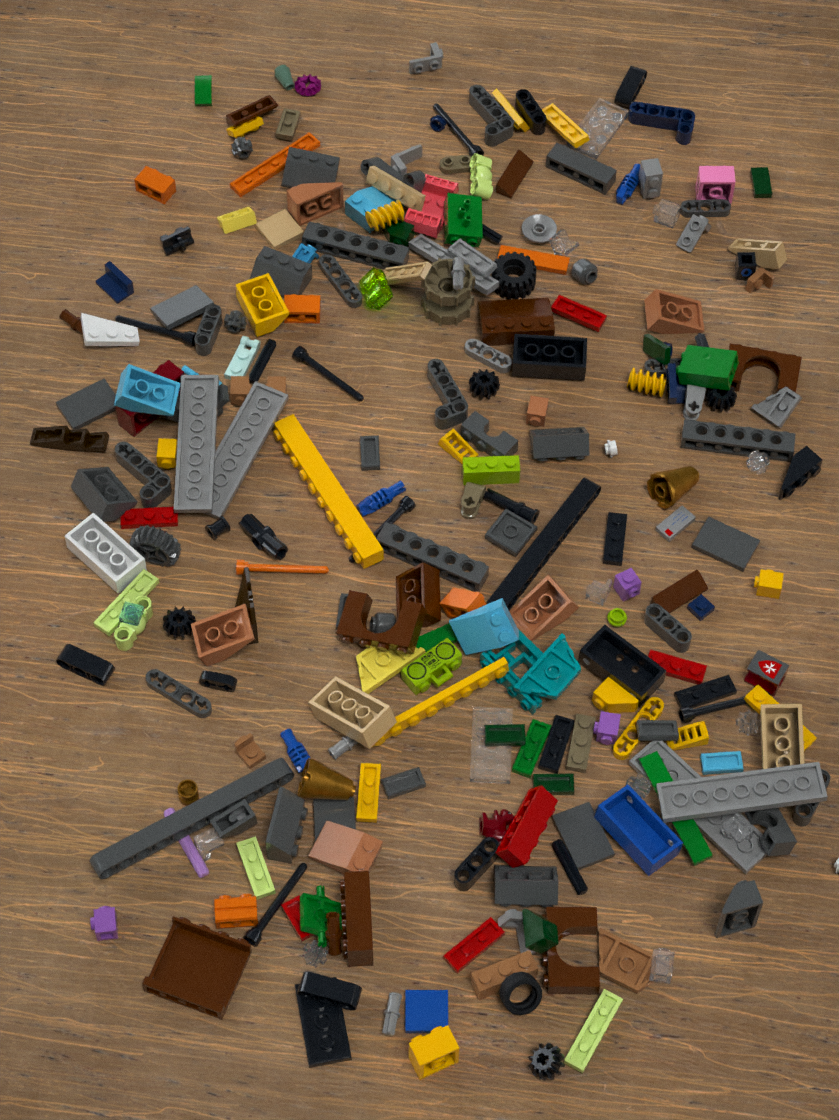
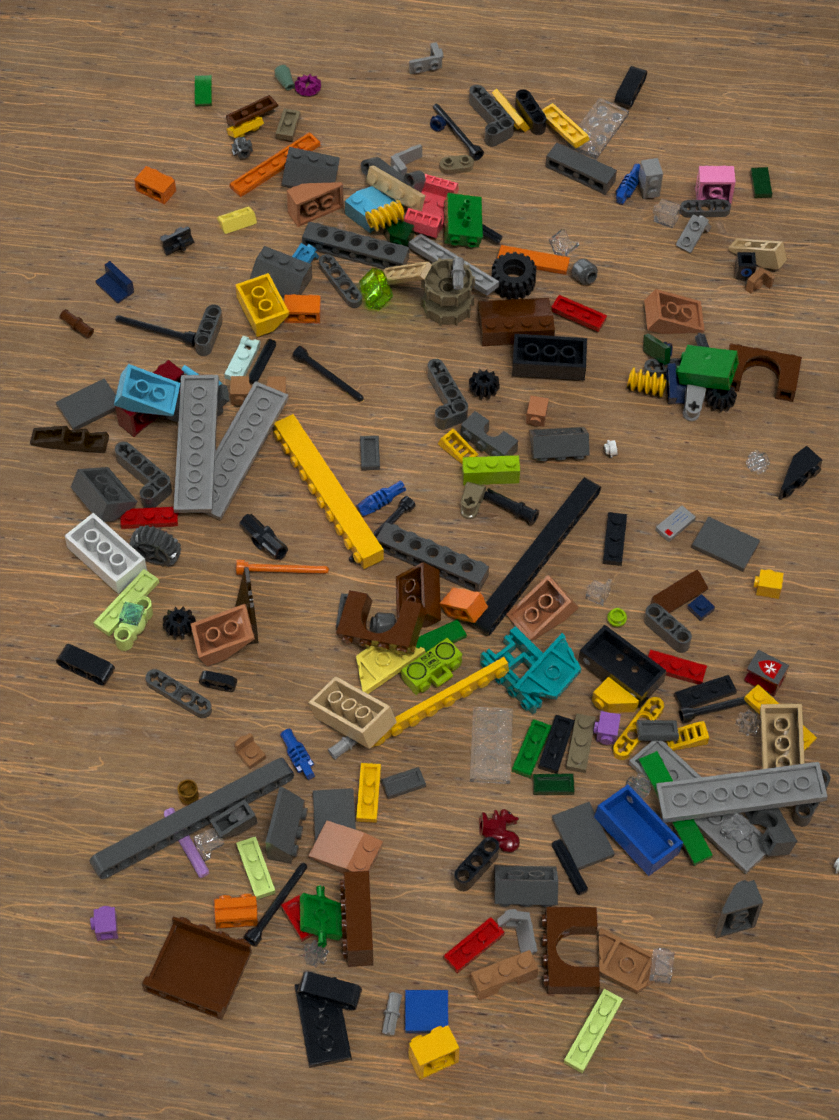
white wing [80,313,140,346] -> none
dark grey tile [150,285,214,330] -> none
yellow brick [156,438,177,469] -> none
black bush [205,516,230,540] -> none
dark grey gear [224,310,247,333] -> none
tan tile [256,209,304,250] -> none
pearl gold cone [297,758,356,800] -> none
reddish brown pin [325,912,342,956] -> none
light grey tile [447,239,498,278] -> none
medium azure slope [449,598,519,655] -> none
light grey beam [465,339,512,373] -> none
yellowish green piece [469,153,493,200] -> none
dark green tile [484,724,526,746] -> none
dark grey plate [485,509,537,557] -> none
red brick [495,785,558,868] -> none
reddish brown slope [496,149,534,198] -> none
black tyre [499,972,542,1016] -> none
light grey dish [522,214,557,243] -> none
dark green slope [522,909,559,954] -> none
black gear [528,1043,565,1081] -> none
medium lavender brick [613,568,642,602] -> none
dark blue beam [628,102,695,145] -> none
pearl gold cone [647,466,699,509] -> none
dark grey brick [680,420,796,462] -> none
medium azure tile [700,751,744,775] -> none
light grey wing [751,387,802,428] -> none

